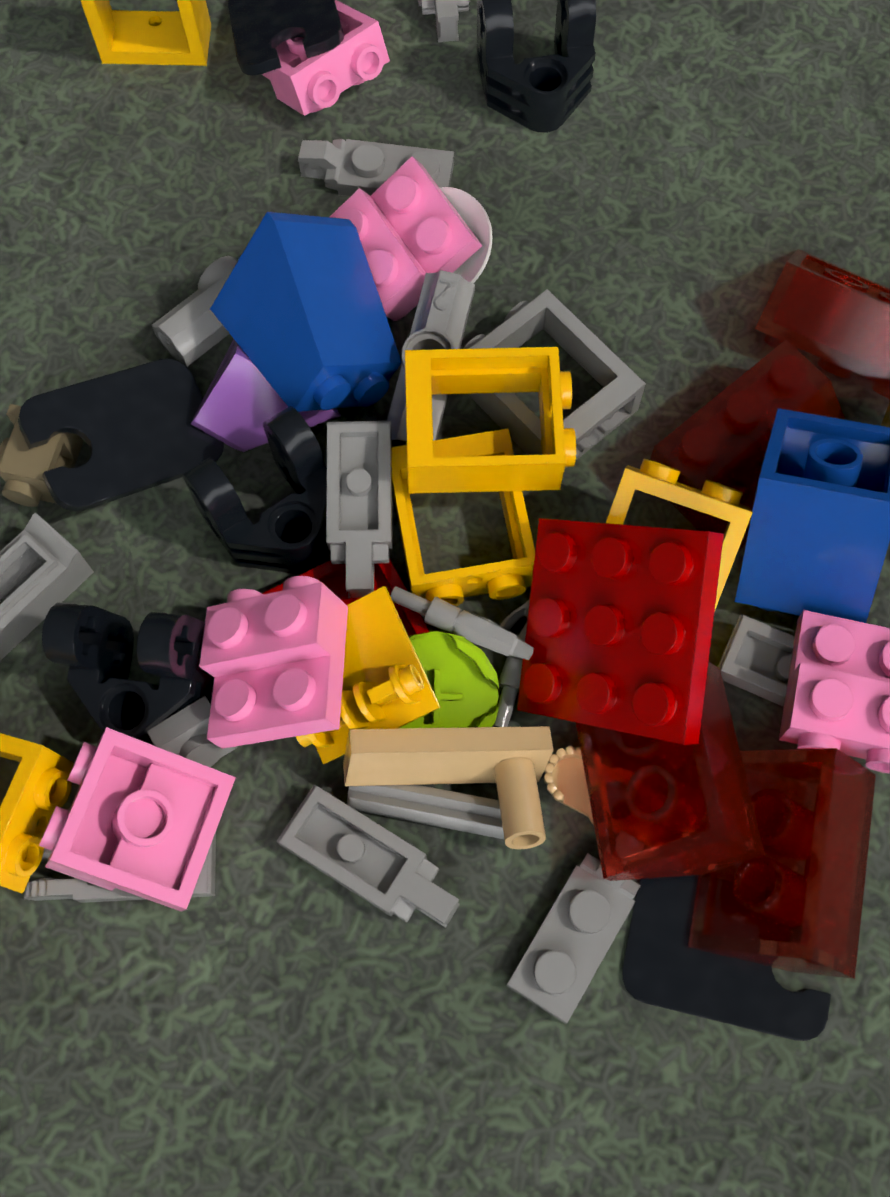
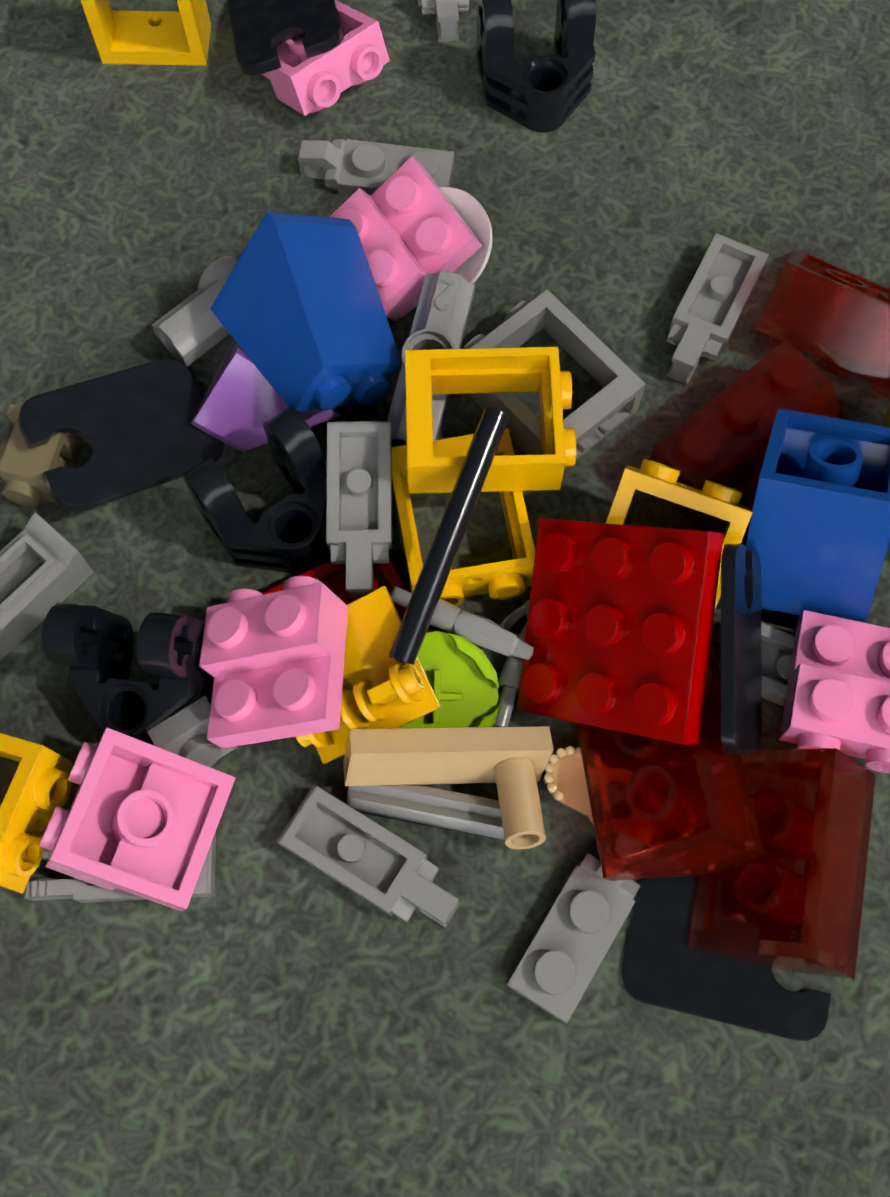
none -> black bar [388,407,509,665]
none -> light grey hinge [666,233,769,385]
none -> black piece [720,543,761,755]

